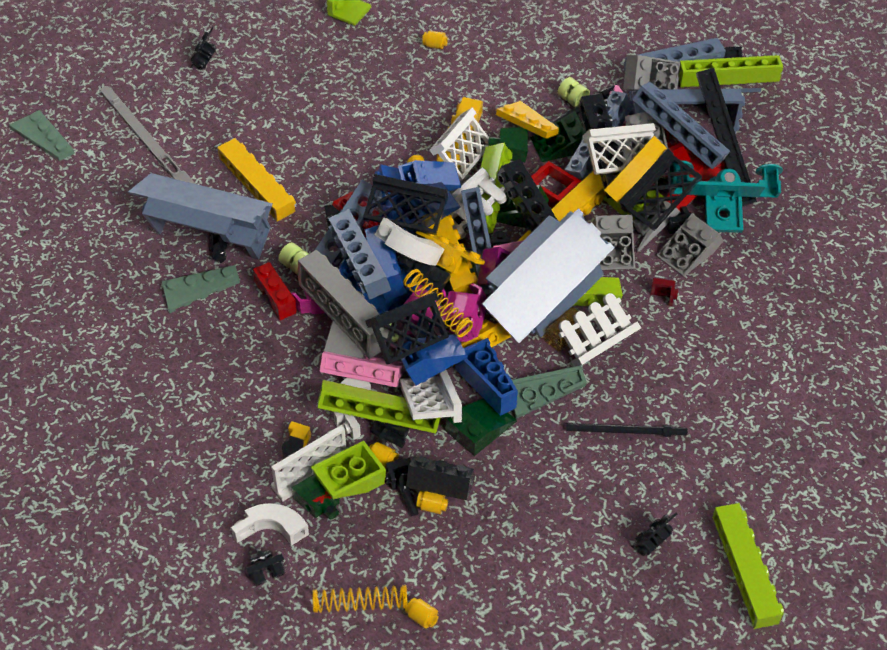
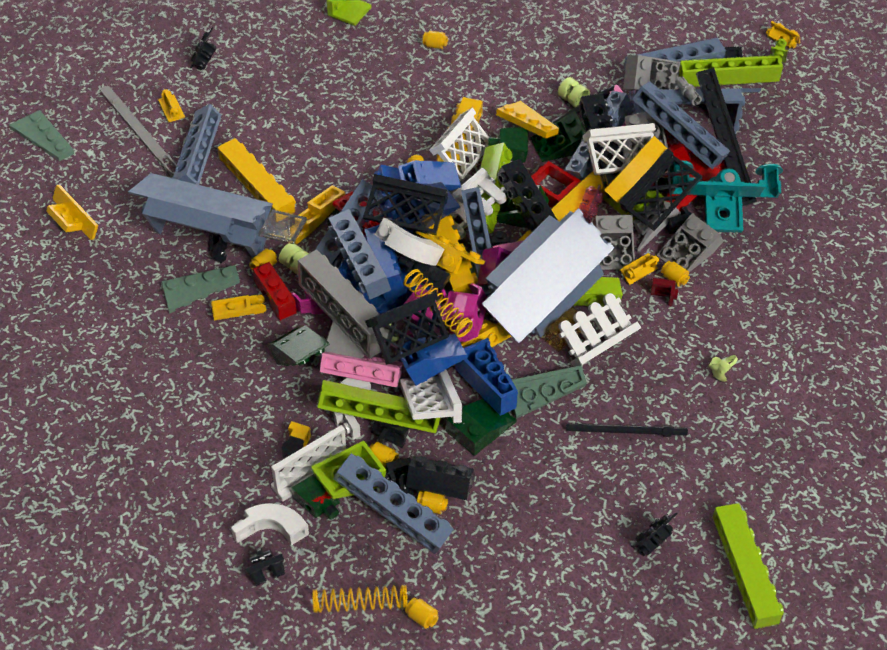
none -> yellow bracket [46,185,98,240]
none -> yellow hinge [158,89,185,122]
none -> sand blue brick [173,104,222,185]
none -> yellow hinge [211,294,267,321]
none -> yellow brick [249,248,277,271]
none -> clear slope [258,209,307,244]
none -> slope [267,325,330,366]
none -> yellow slope [283,185,346,245]
none -> sand blue brick [333,453,454,554]
none -> clear pink hinge [579,185,603,223]
none -> yellow hinge [620,253,659,285]
none -> yellow brick [661,260,690,287]
none -> light grey pin [675,76,702,105]
none -> yellowish green piece [709,355,738,382]
none -> yellow hinge [766,21,800,49]
none -> lime hinge [770,39,788,63]

